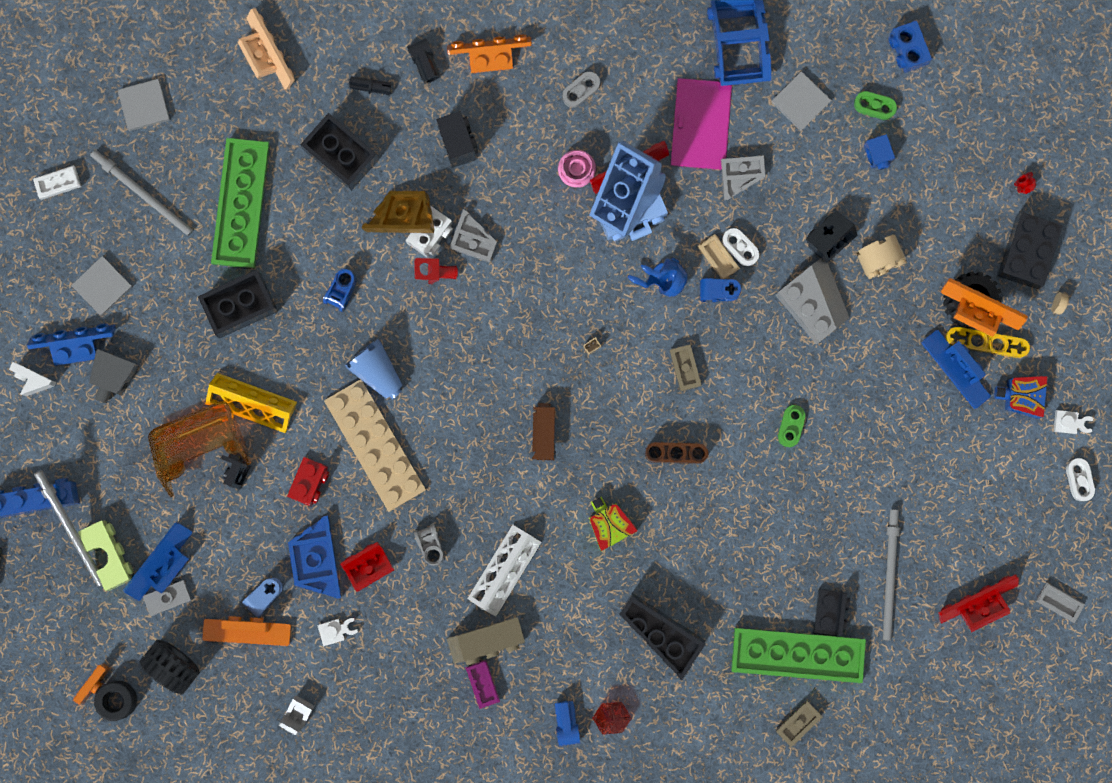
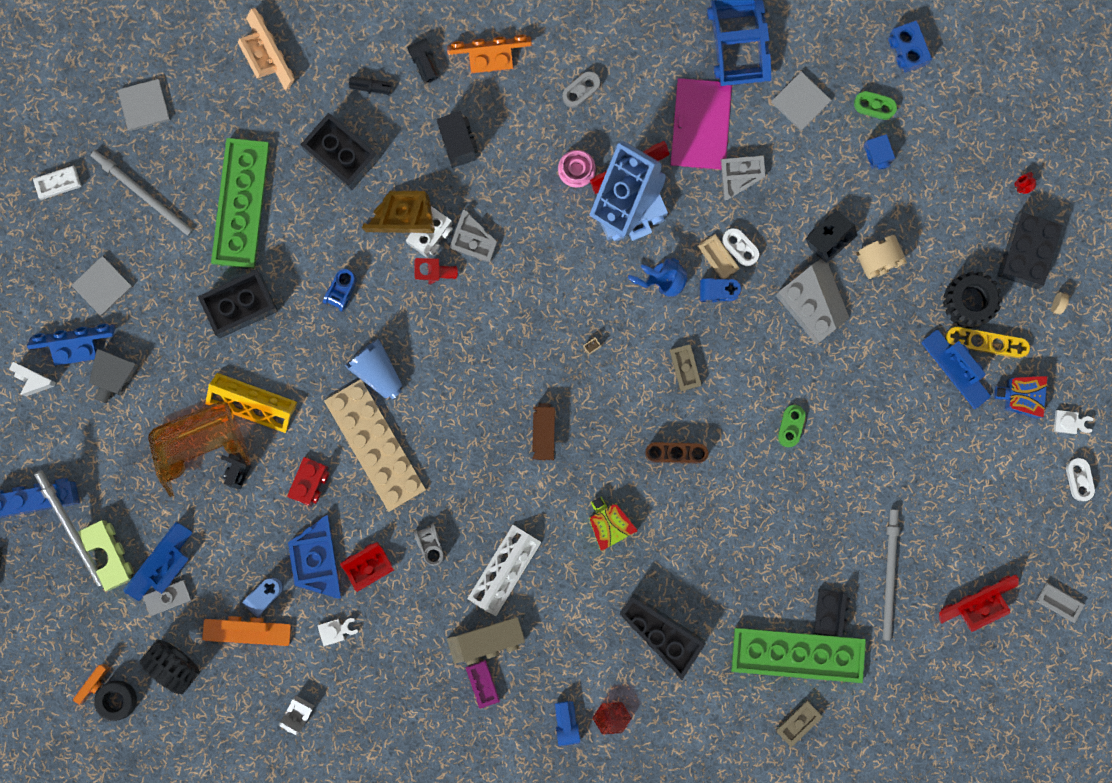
orange bracket [941,278,1028,337] -> none

